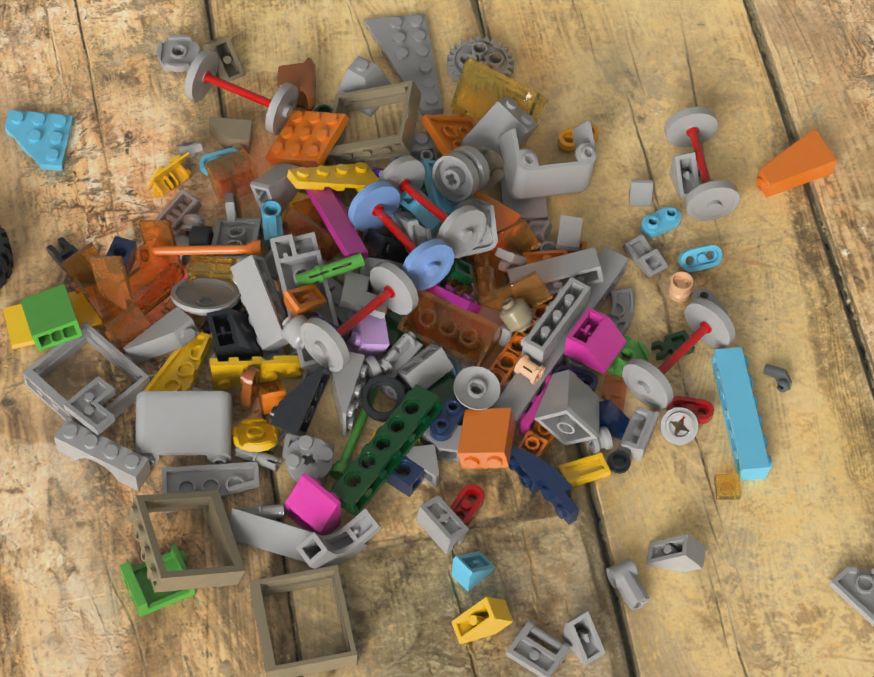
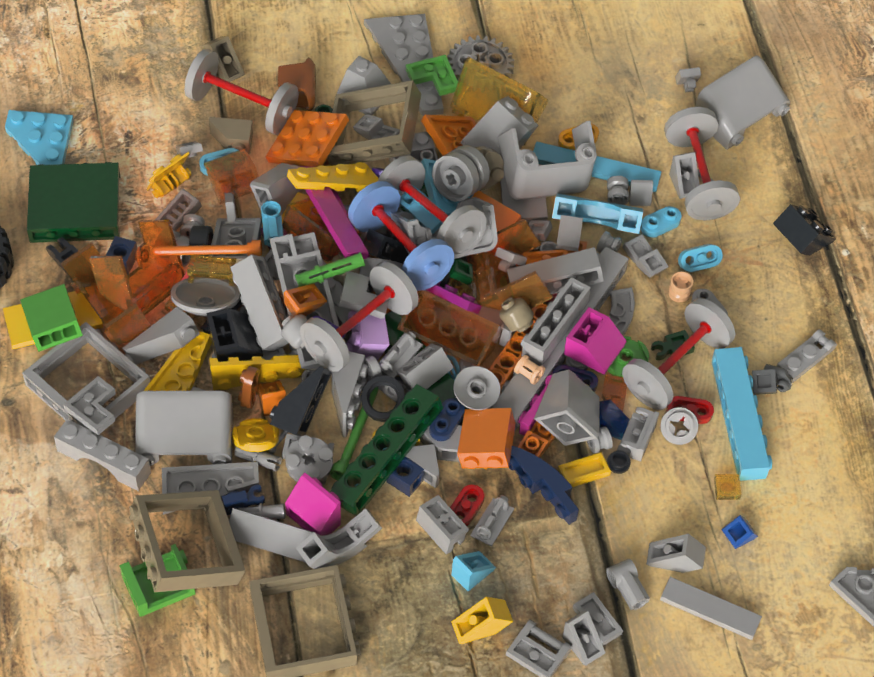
light grey plate [157,35,200,72] -> none
orange slope [756,129,837,198] -> none
none -> dark green panel [27,162,121,243]
none -> dark blue plate [222,485,265,515]
none -> light grey slope [353,114,400,140]
none -> bright green plate [406,55,460,96]
none -> light grey hinge [470,495,514,547]
none -> medium azure tile [533,141,662,192]
none -> medium azure arch [552,193,643,234]
none -> light grey plate [573,592,623,646]
none -> light grey wheel [596,231,622,253]
none -> light grey wheel [607,176,629,205]
none -> light grey tile [660,577,762,640]
none -> light grey tile [675,67,701,93]
none -> light grey windscreen [695,55,790,150]
none -> blue slope [721,515,758,549]
none -> dark grey plate [752,369,777,395]
none -> black slope [773,204,836,256]
none -> light grey plate [777,329,837,383]

